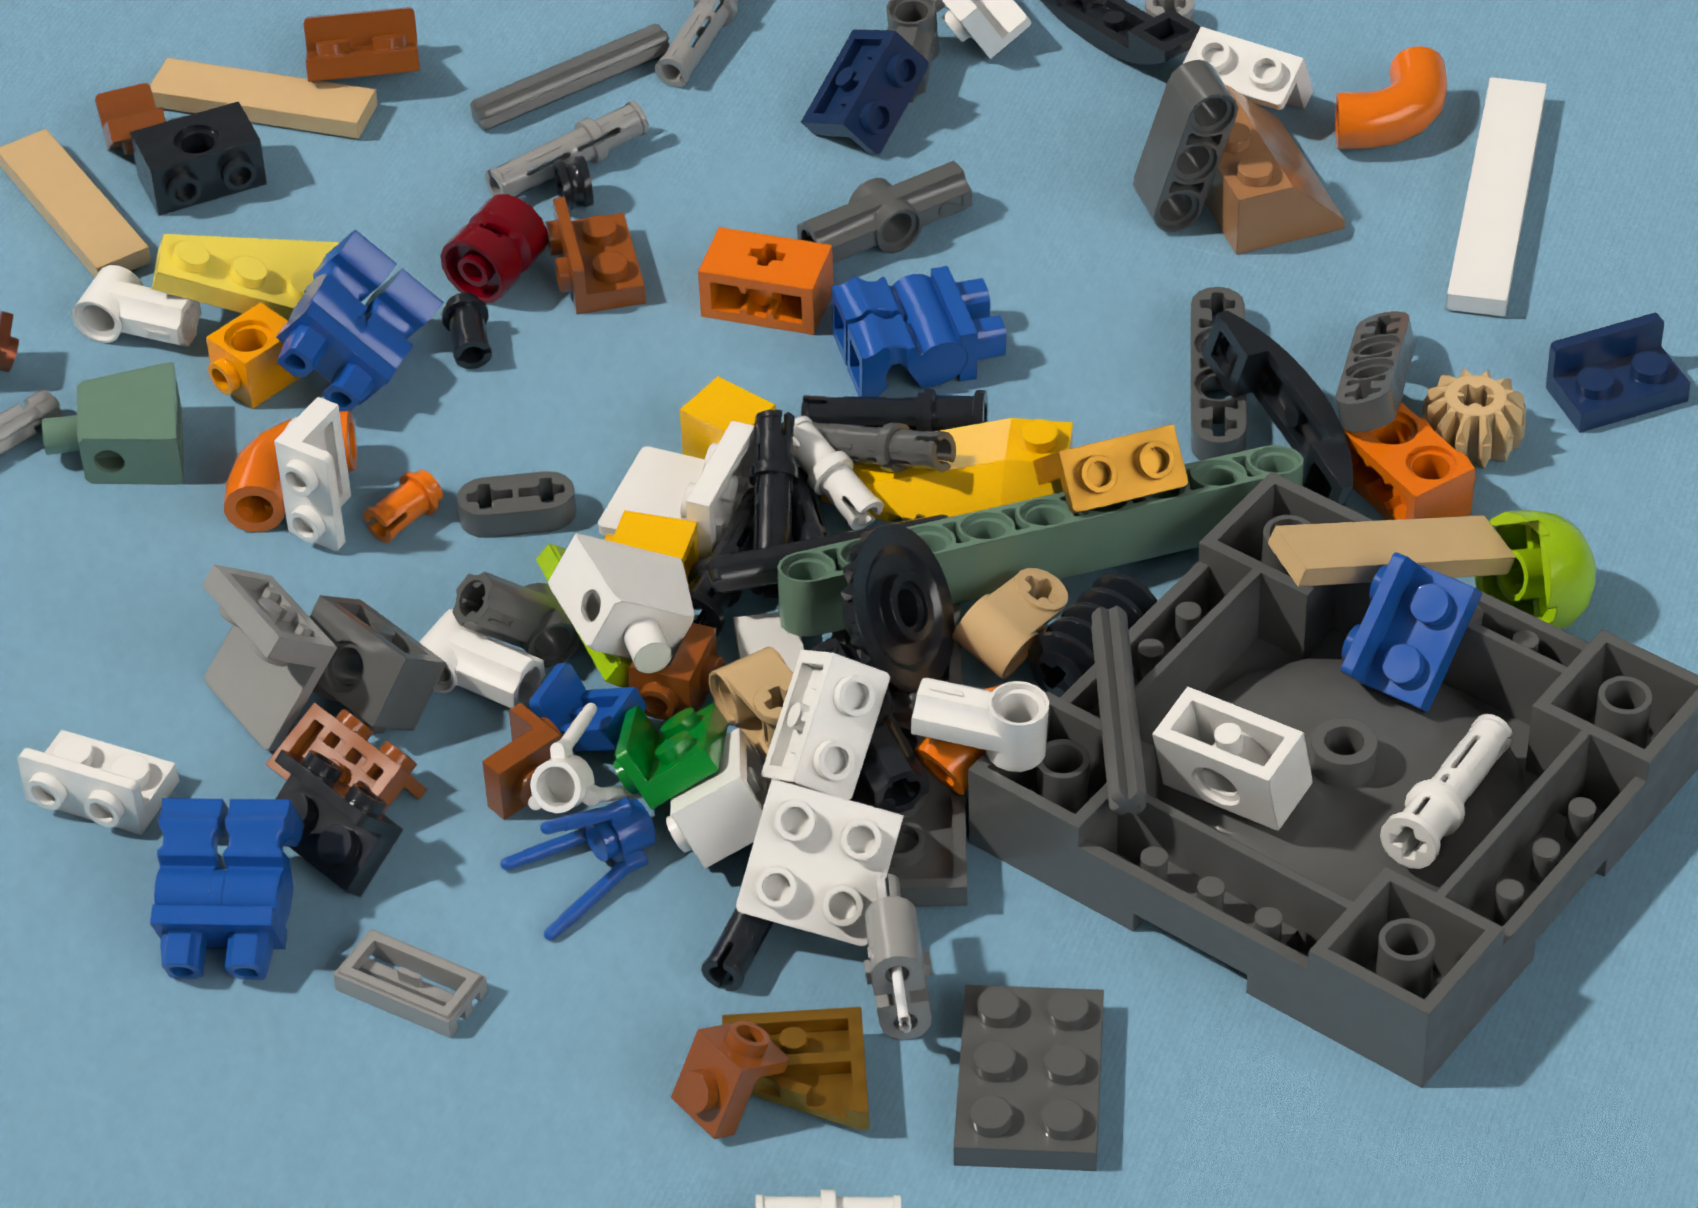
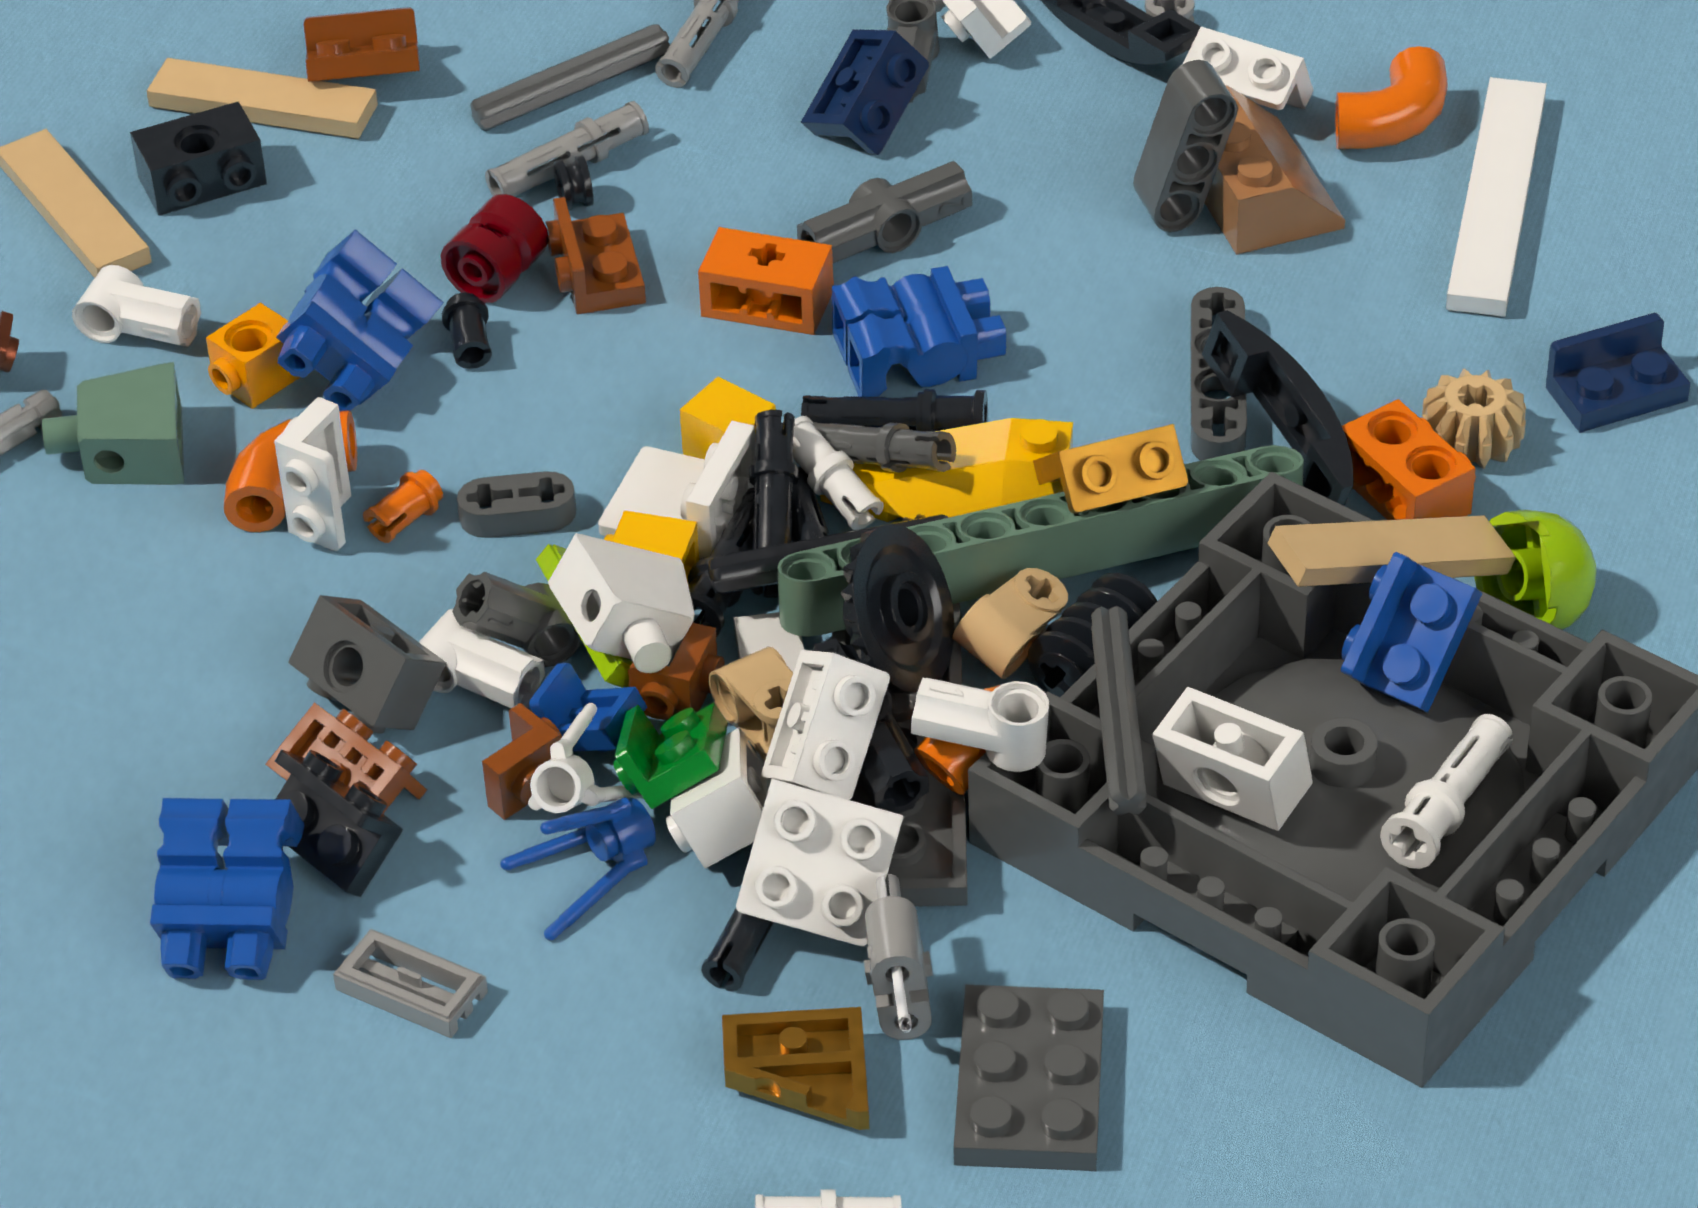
white bracket [17,729,179,835] -> none
dark orange bracket [95,83,166,155] -> none
light yellow wing [152,234,340,321] -> none
light grey bracket [202,564,337,751] -> none
dark orange bracket [671,1020,790,1139] -> none
dark grey beam [1335,311,1416,432] -> none

